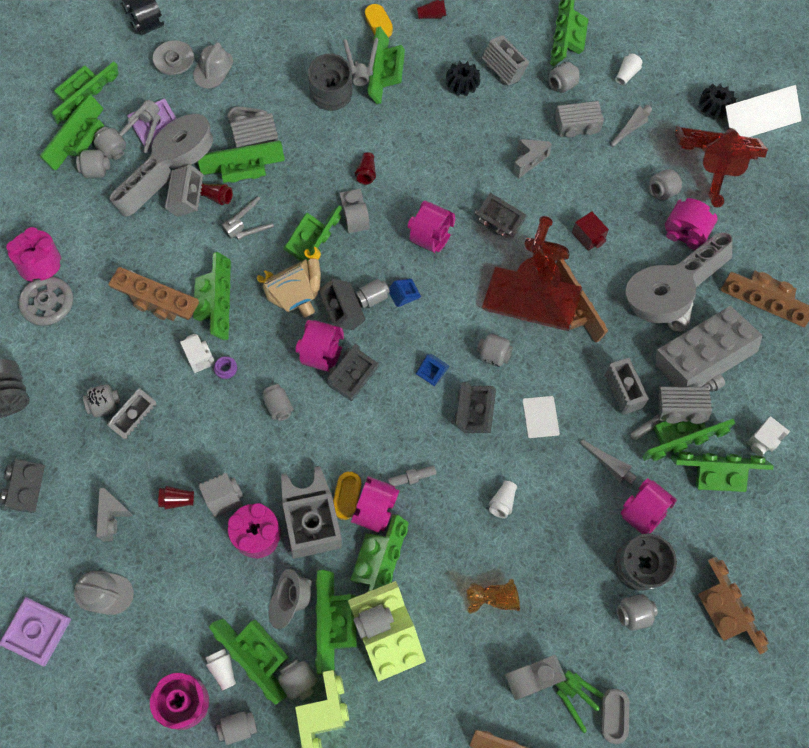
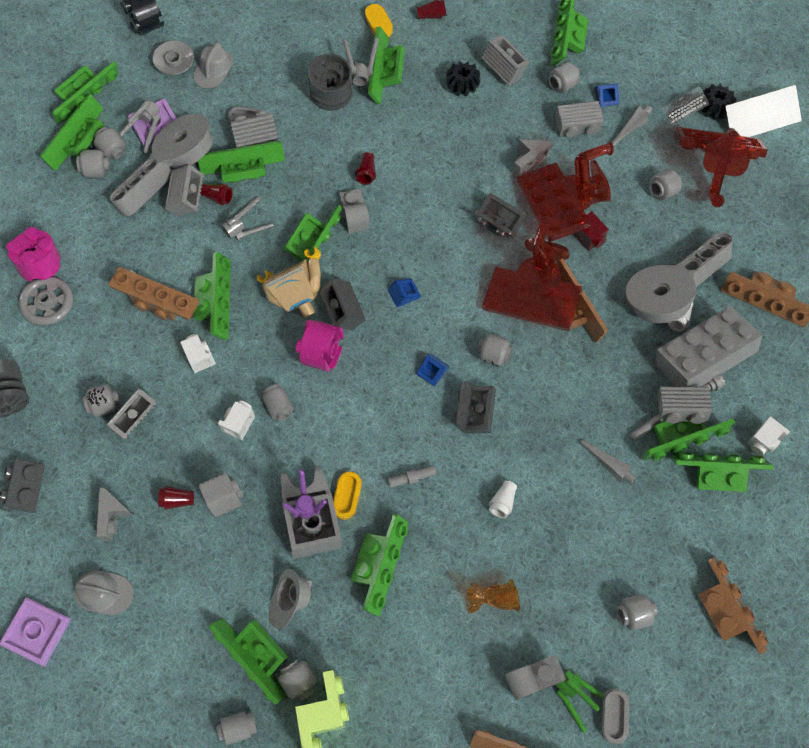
dark pink brick [150,673,209,730] -> none
white cone [206,649,236,691] -> none
medium lavender plate [214,357,237,379] -> none
dark pink brick [228,503,281,559] -> none
bright green bracket [315,569,357,675] -> none
dark grey bracket [328,344,379,401] -> none
yellowish green bracket [348,581,426,682] -> none
dark pink brick [351,476,400,533] -> none
light grey brick [354,604,394,639] -> none
light grey brick [355,279,390,309] -> none
dark pink brick [408,200,455,253] -> none
white sticker [523,396,560,438] -> none
light grey brick [604,358,649,415] -> none
dark grey wheel [614,533,677,591] -> none
white cone [615,54,643,86] -> none
dark pink brick [620,478,677,534] -> none
dark pink brick [665,198,718,250] -> none
none -> white brick [218,400,255,440]
none -> medium lavender plant [282,469,327,519]
none -> clear red plate [517,142,614,242]
none -> blue slope [595,83,620,107]
none -> clear slope [661,85,709,126]

